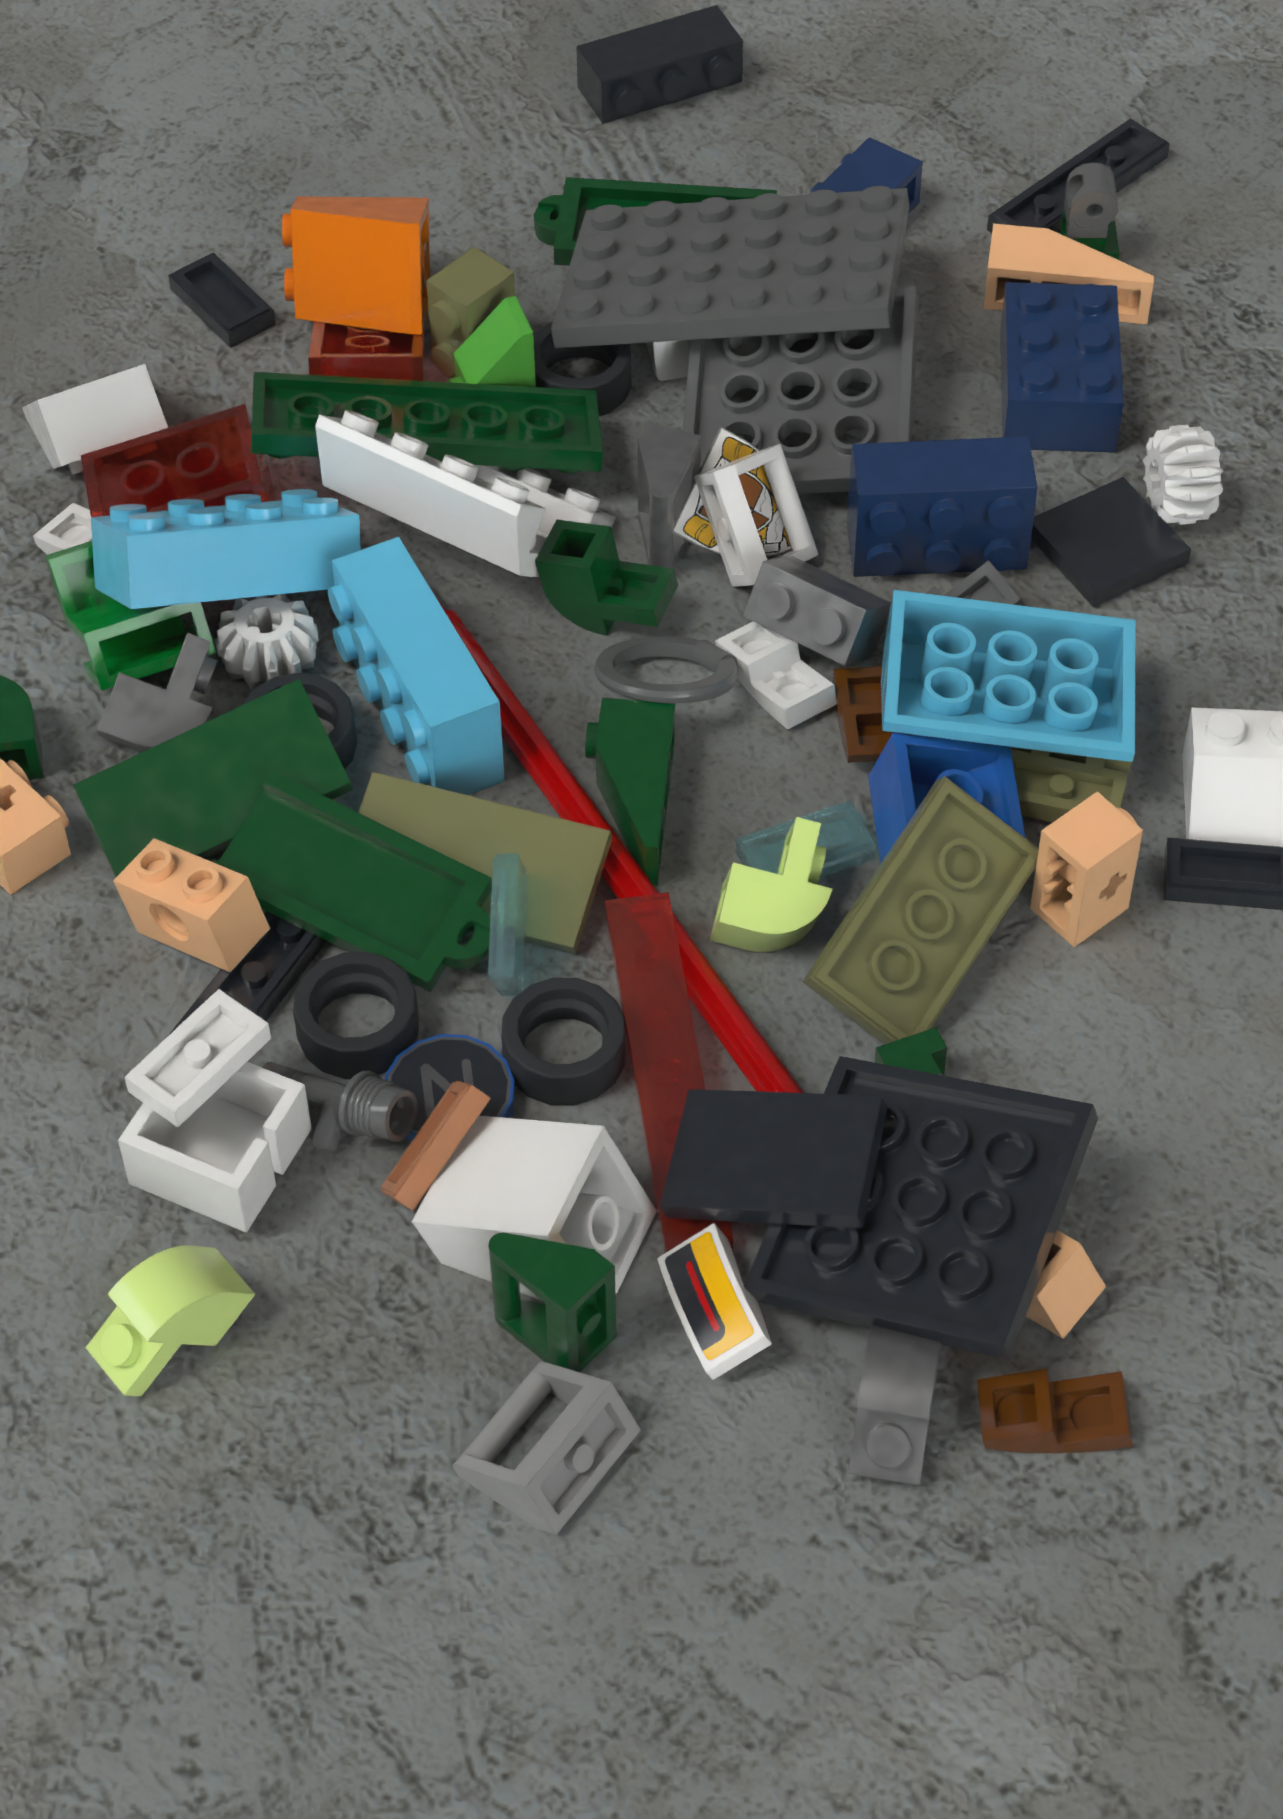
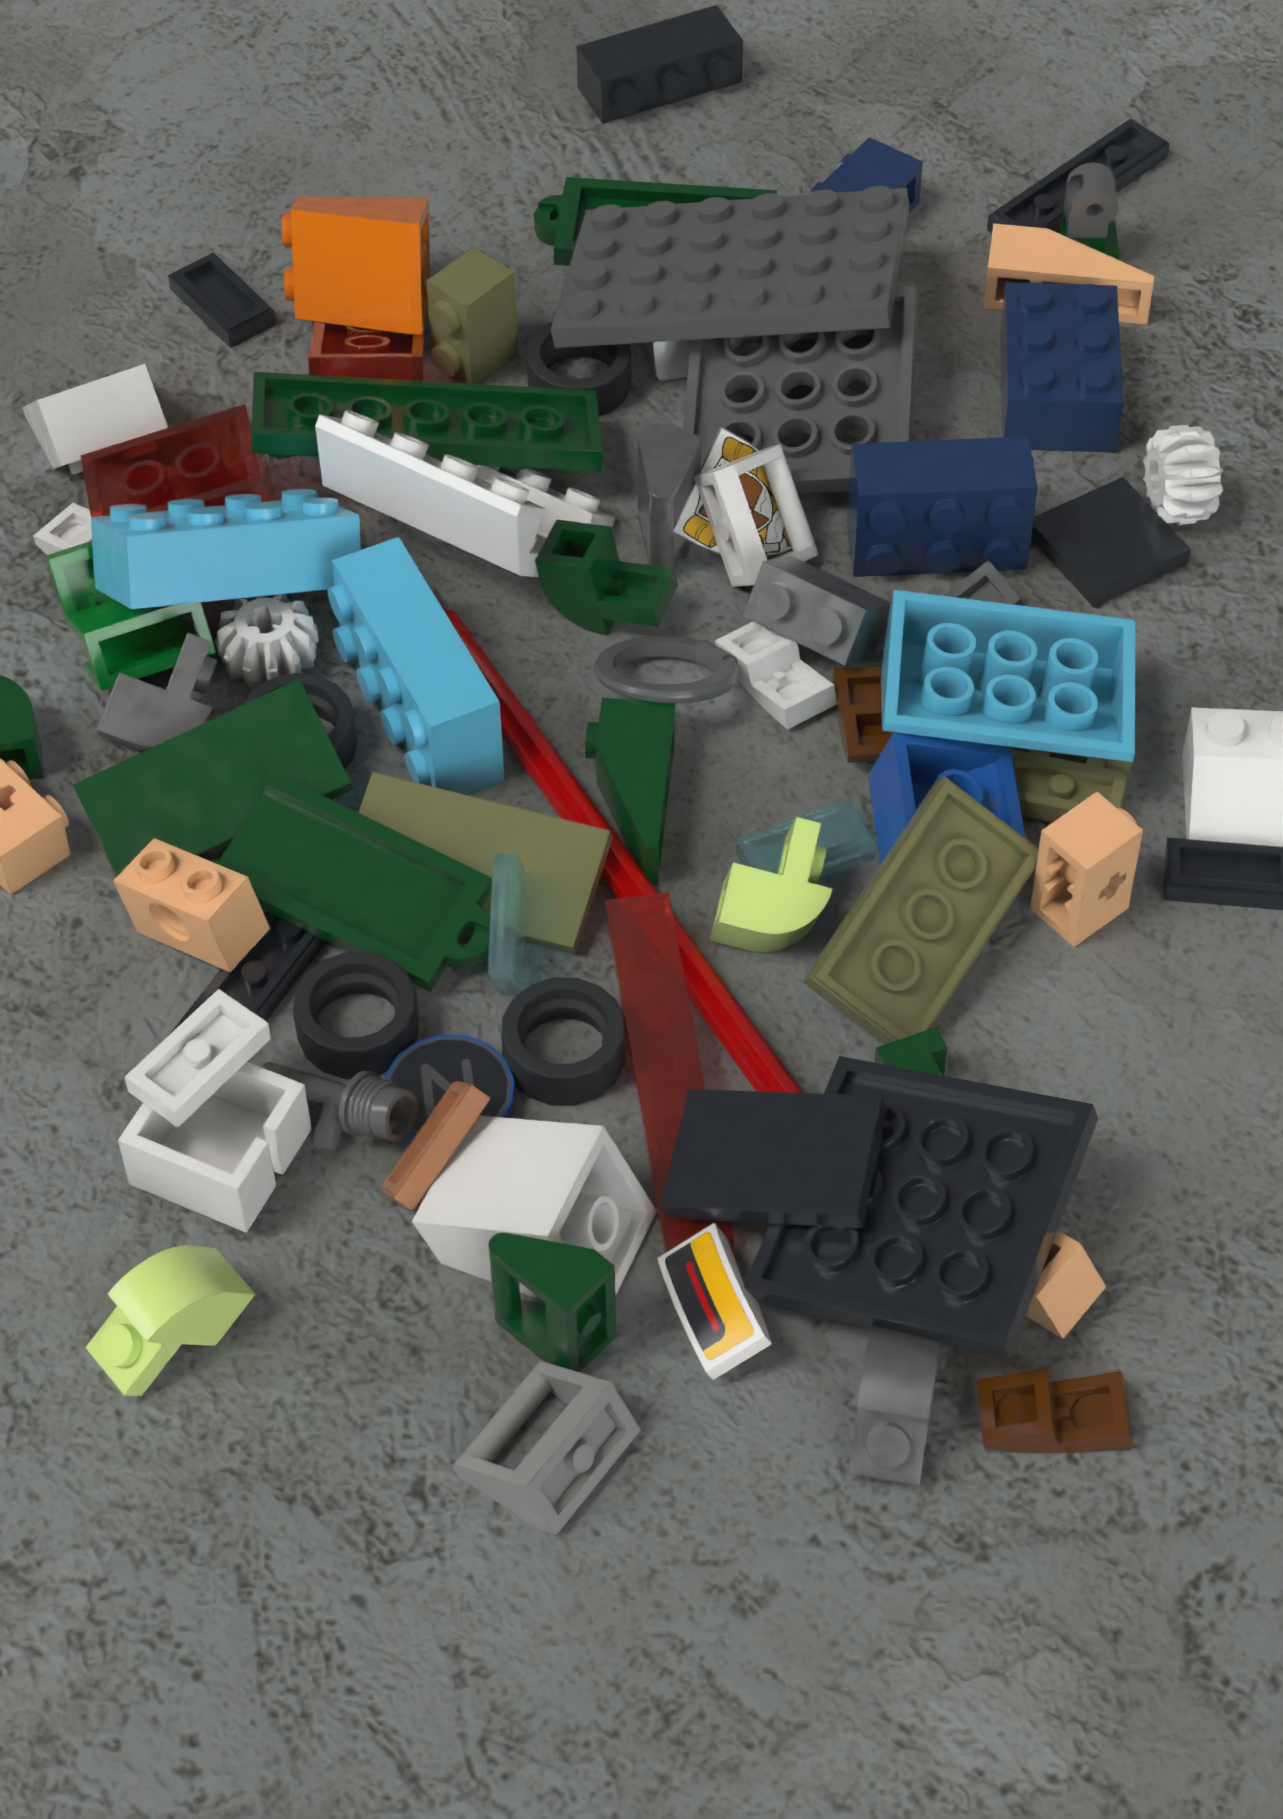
bright green slope [448,296,536,387] -> none

